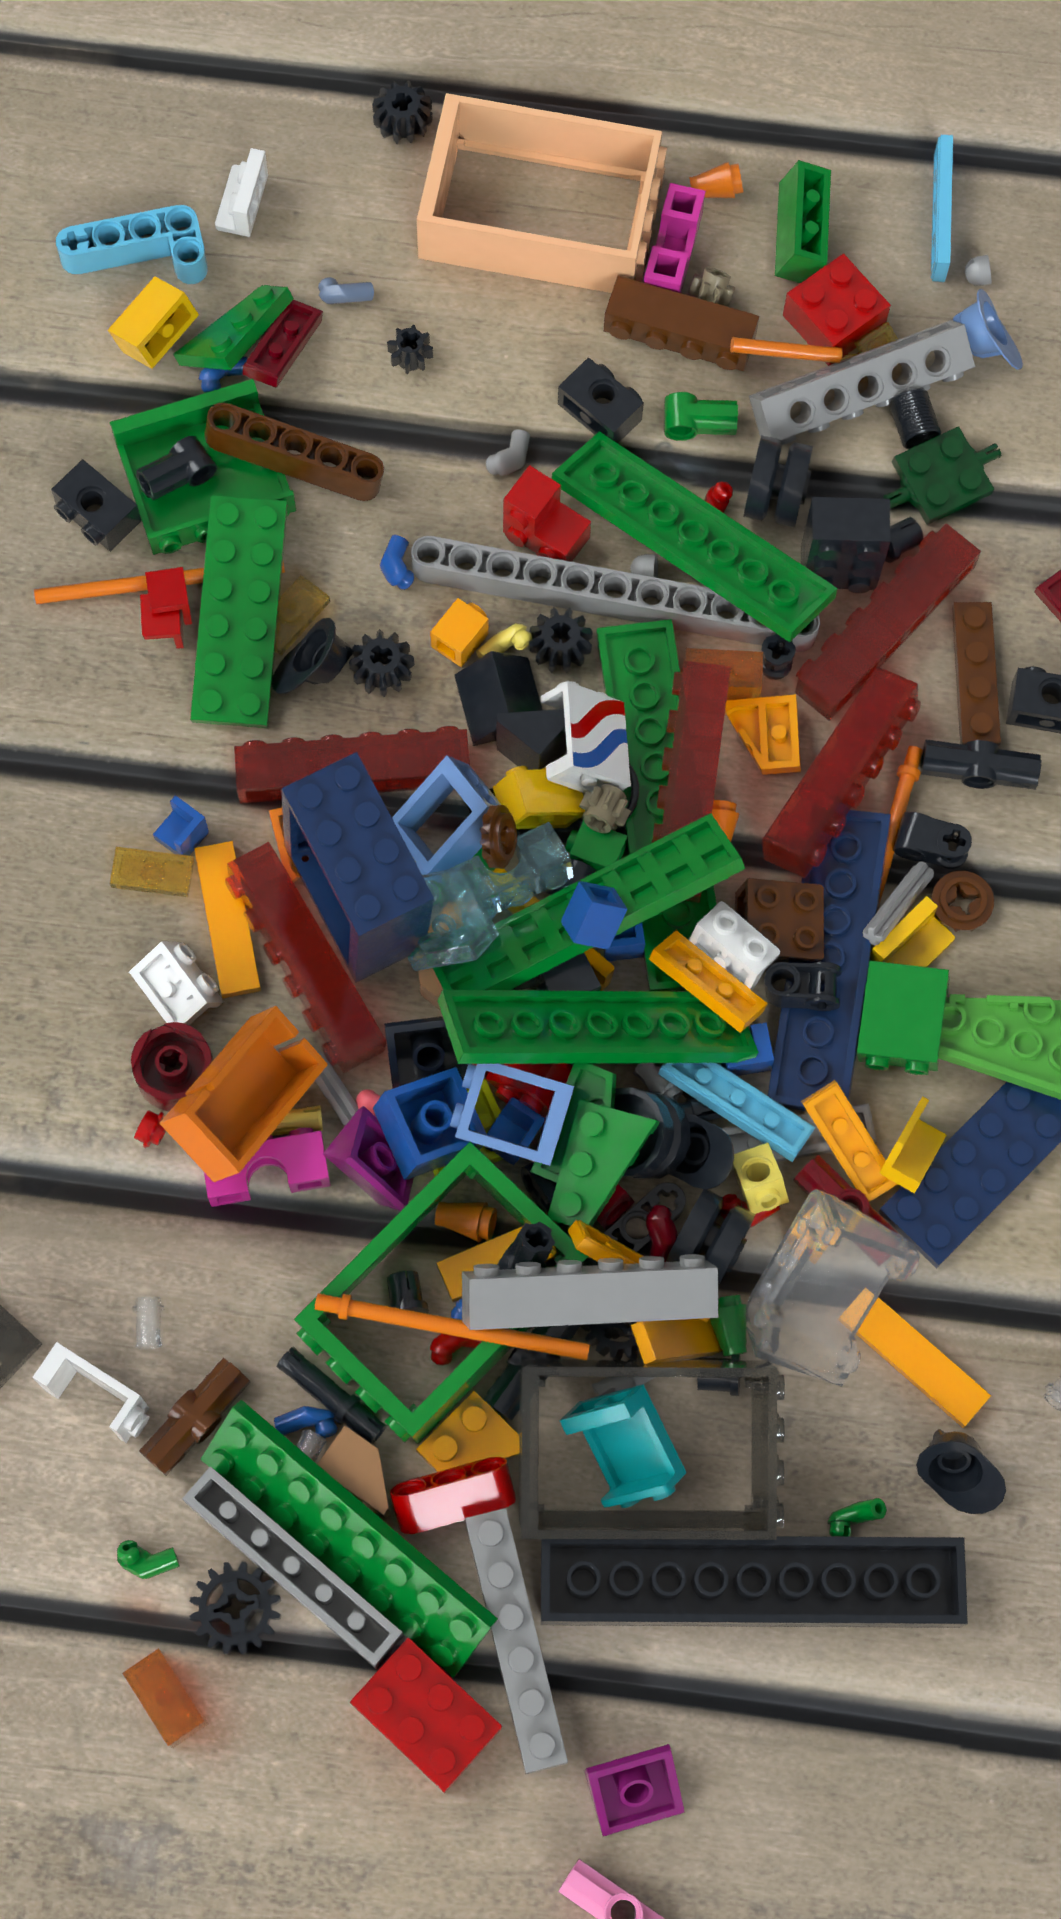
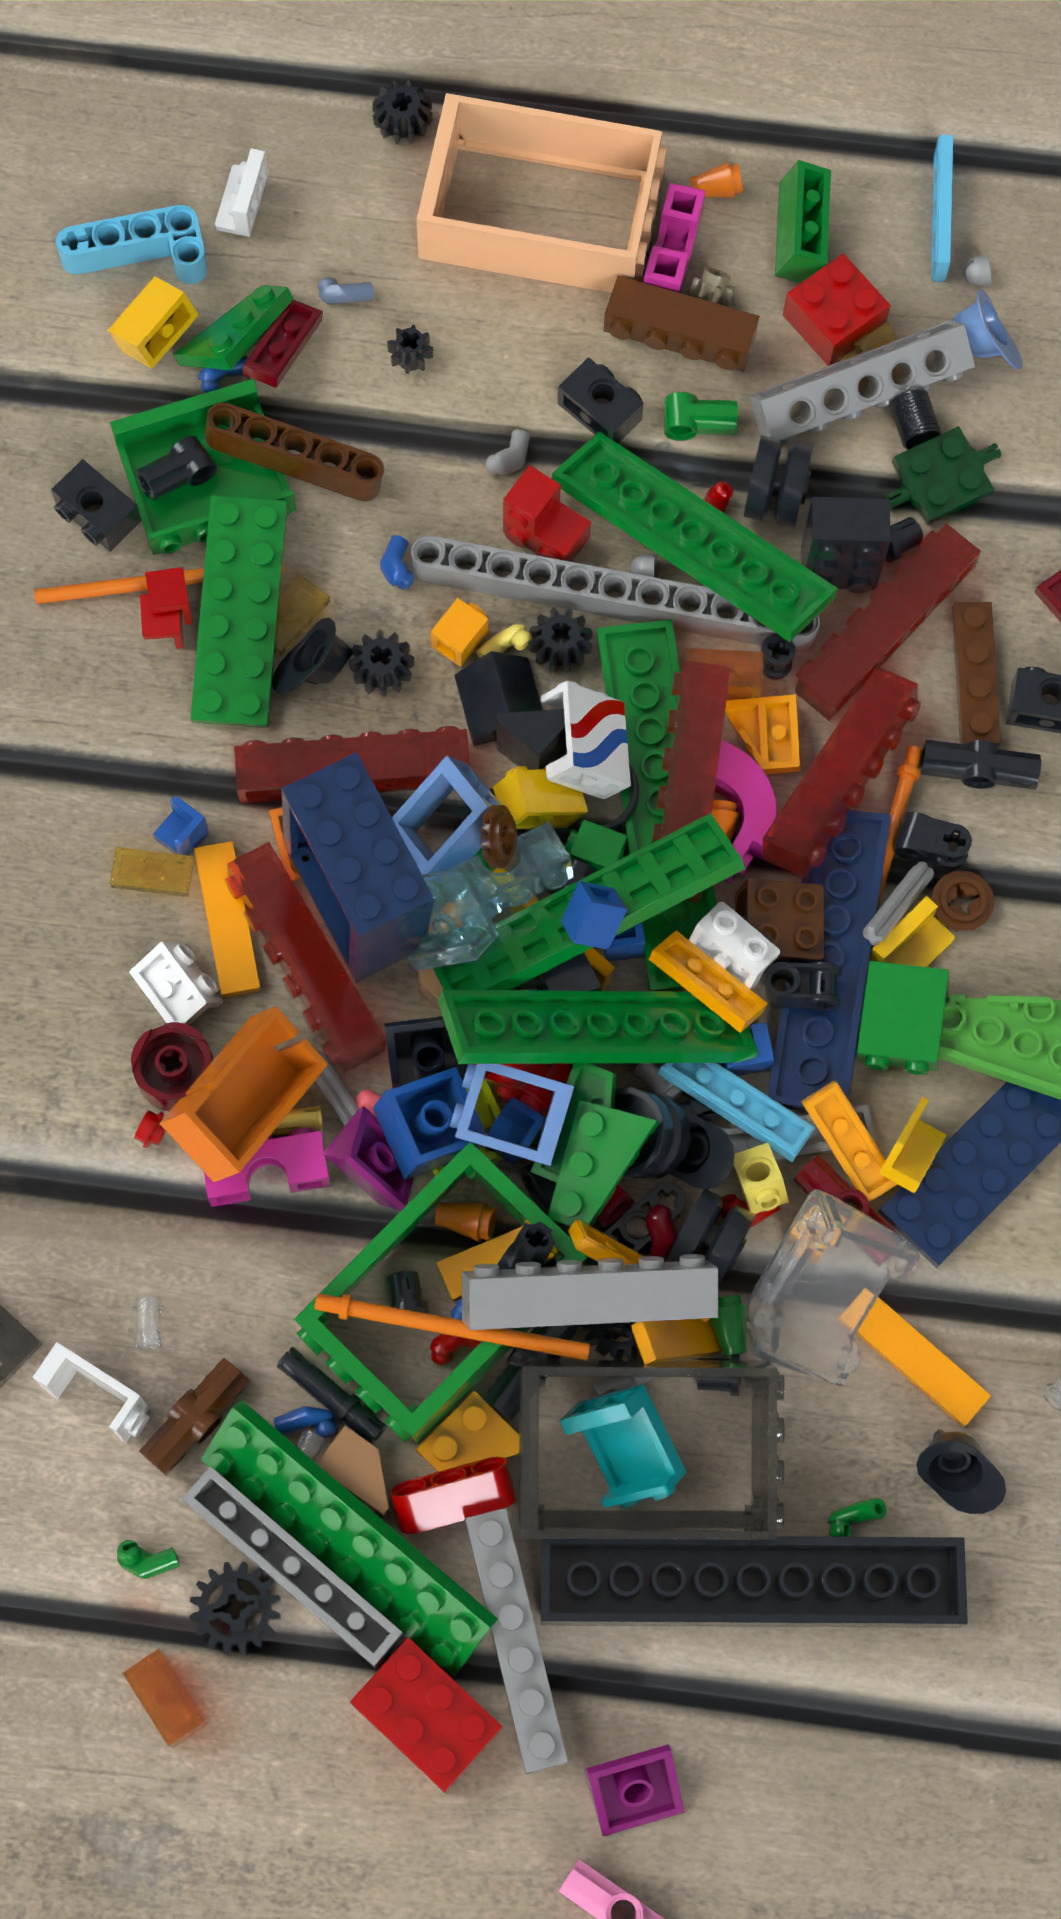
dark tan gear [579,784,631,833] -> none
orange bar [730,337,842,363] -> none
none -> dark pink arch [702,740,777,885]

